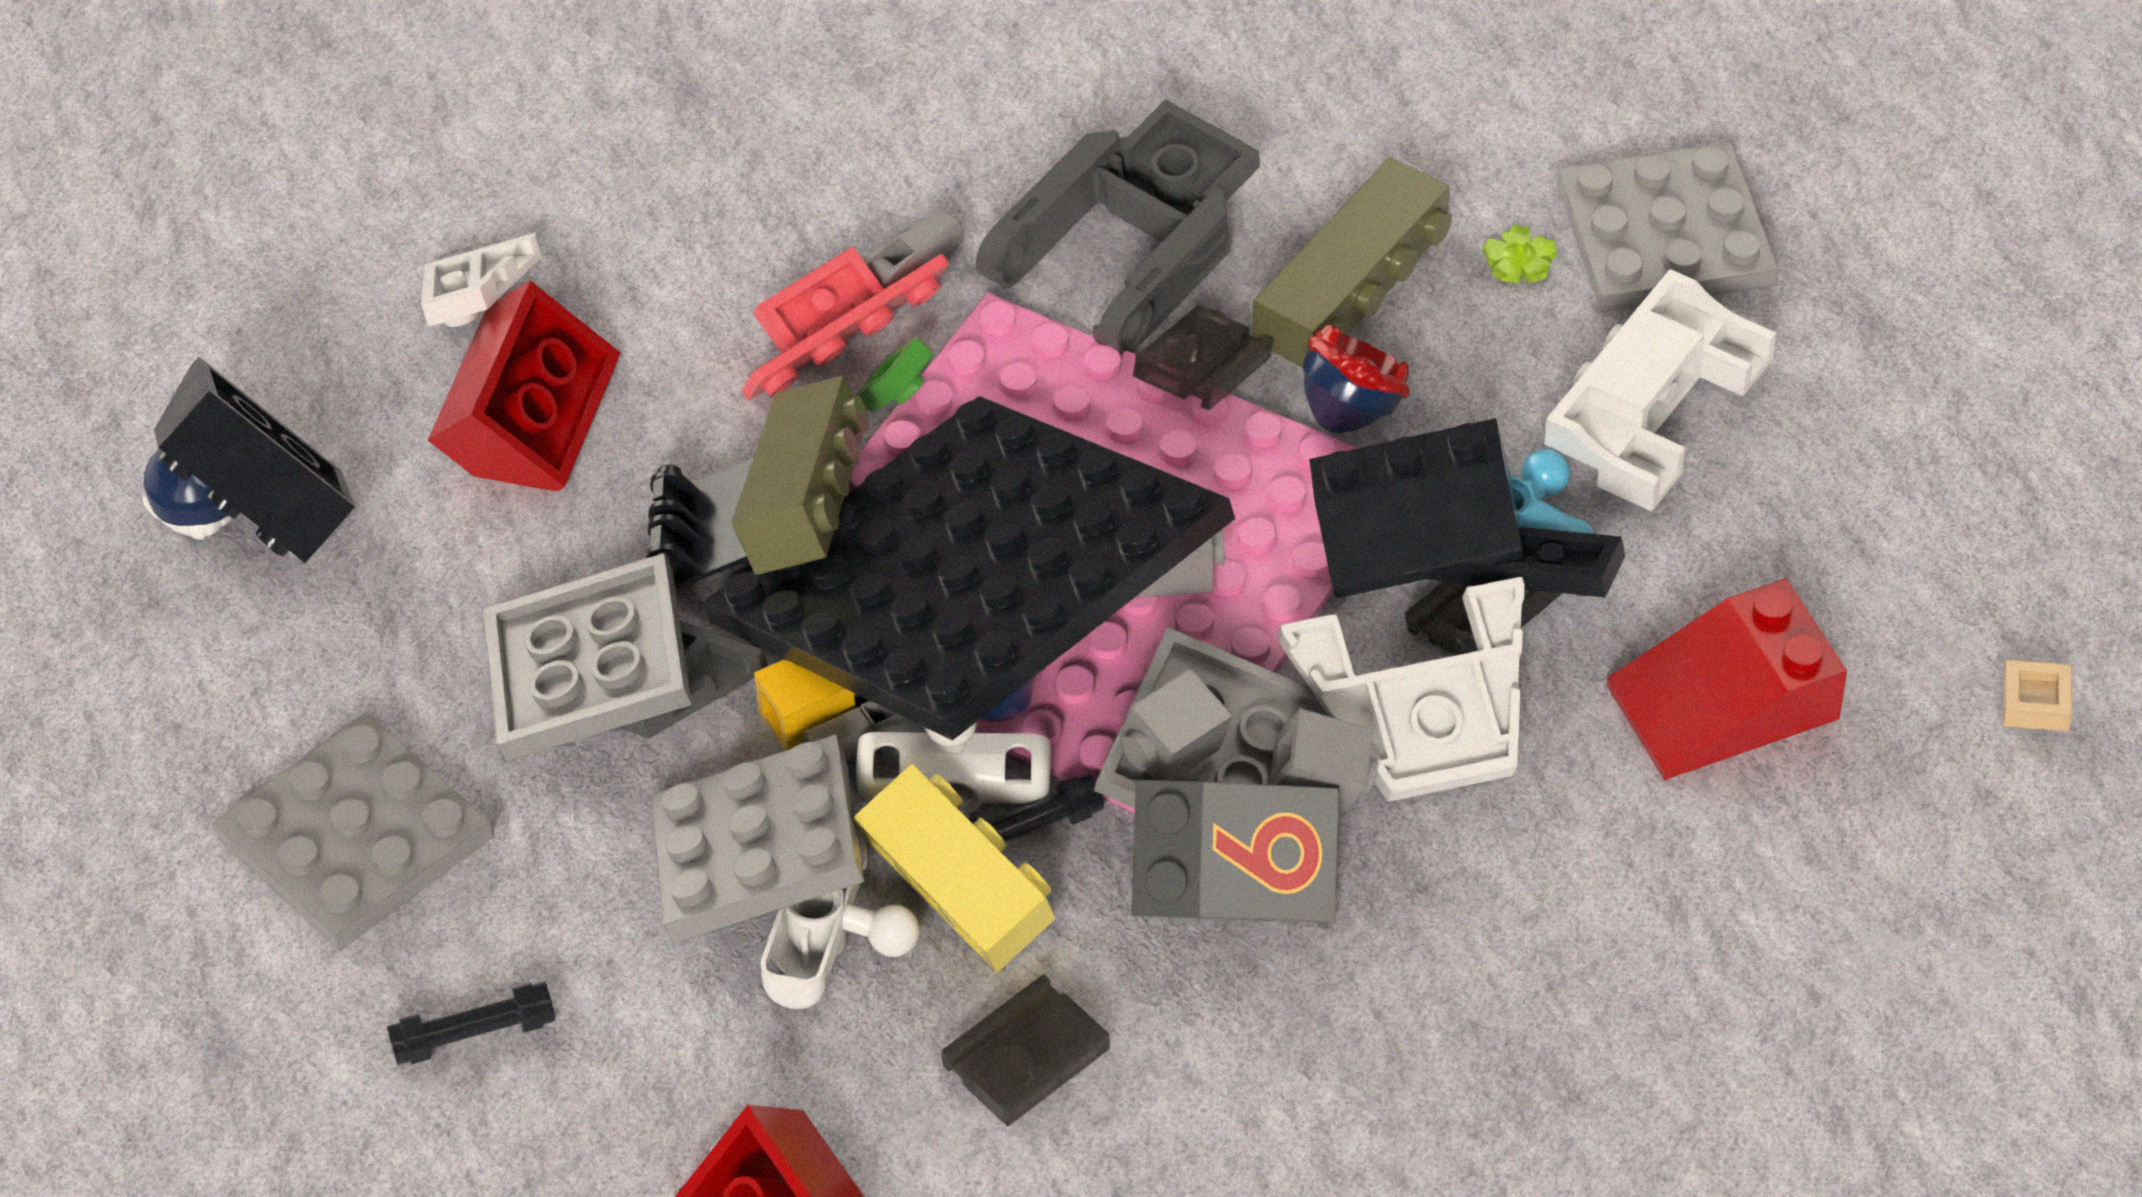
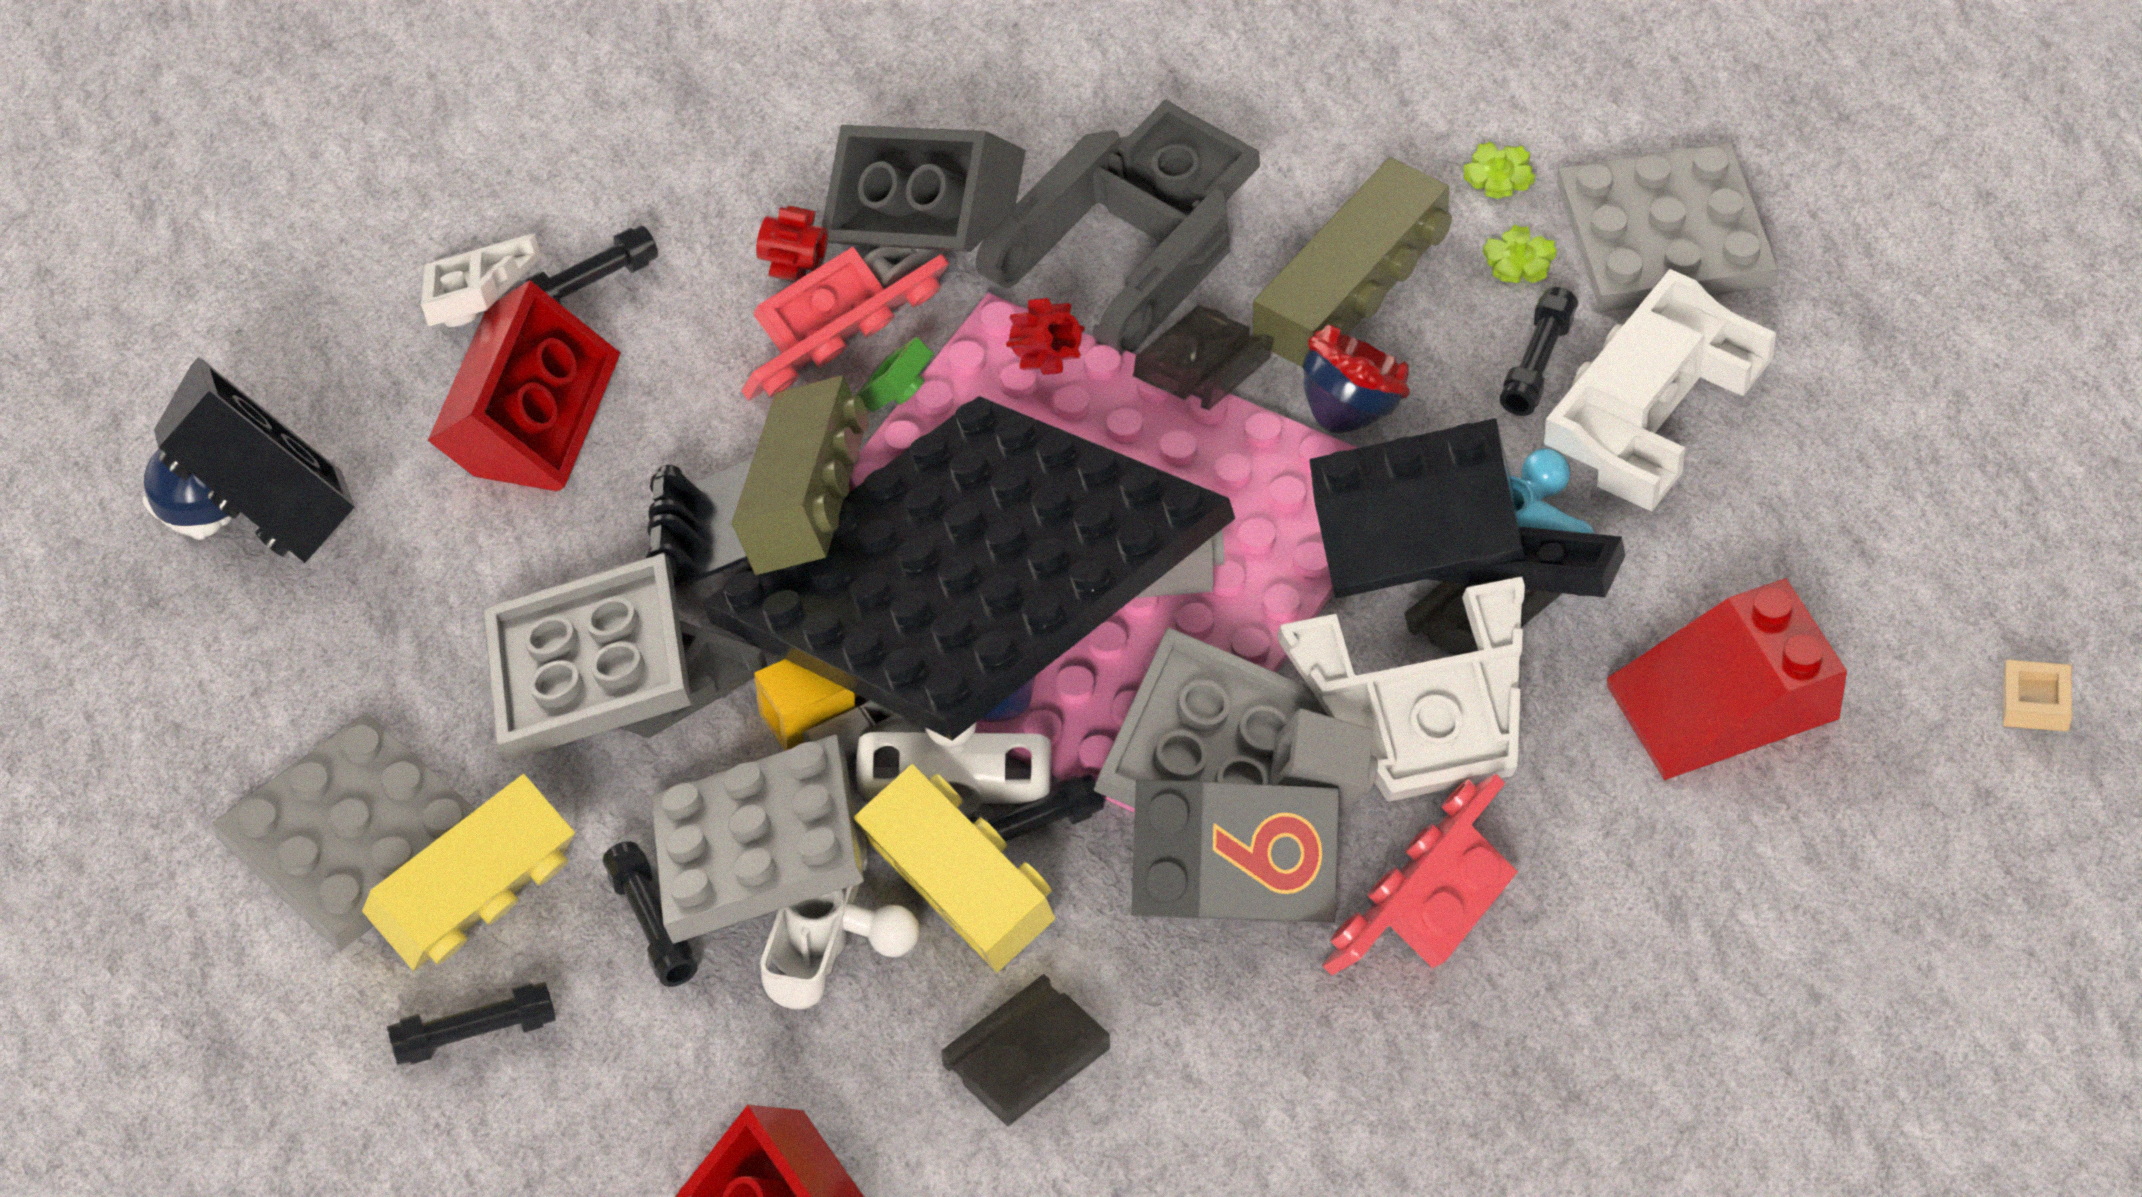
light grey brick [1119,669,1233,781] -> none
none -> light yellow brick [362,773,575,971]
none -> black bar [516,225,658,304]
none -> black bar [602,841,698,987]
none -> red gear [756,205,828,282]
none -> dark grey slope [821,125,1026,252]
none -> red gear [1006,298,1085,375]
none -> coral bracket [1322,773,1518,976]
none -> lime plant [1463,141,1535,199]
none -> black bar [1499,287,1578,416]

